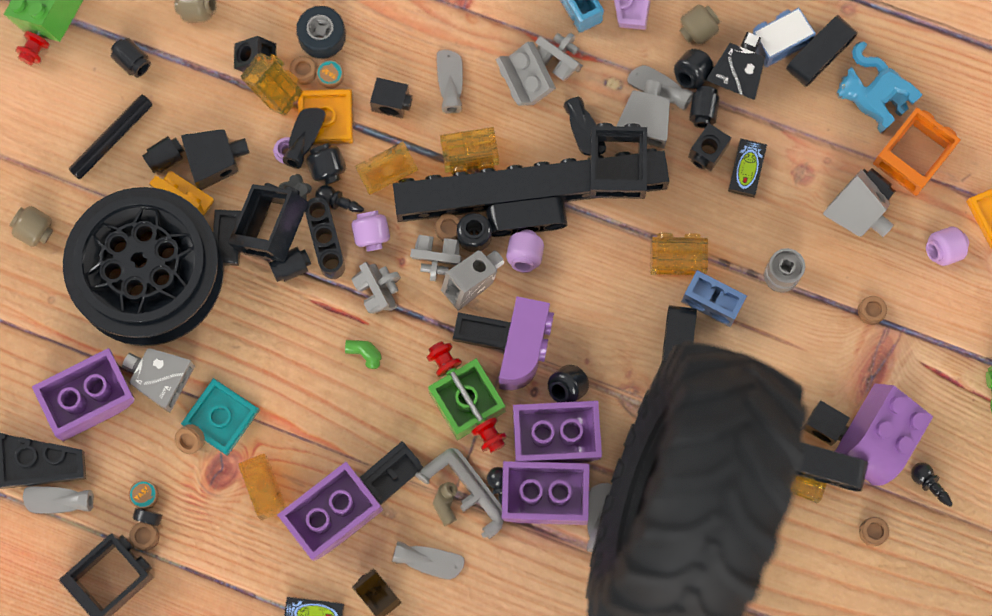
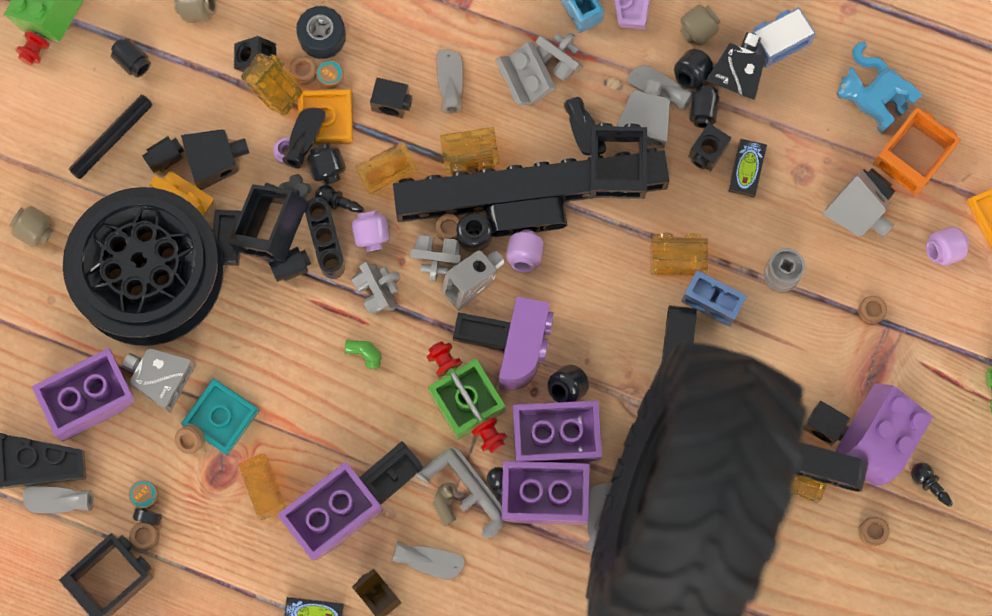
black beam [786,15,858,87] -> none

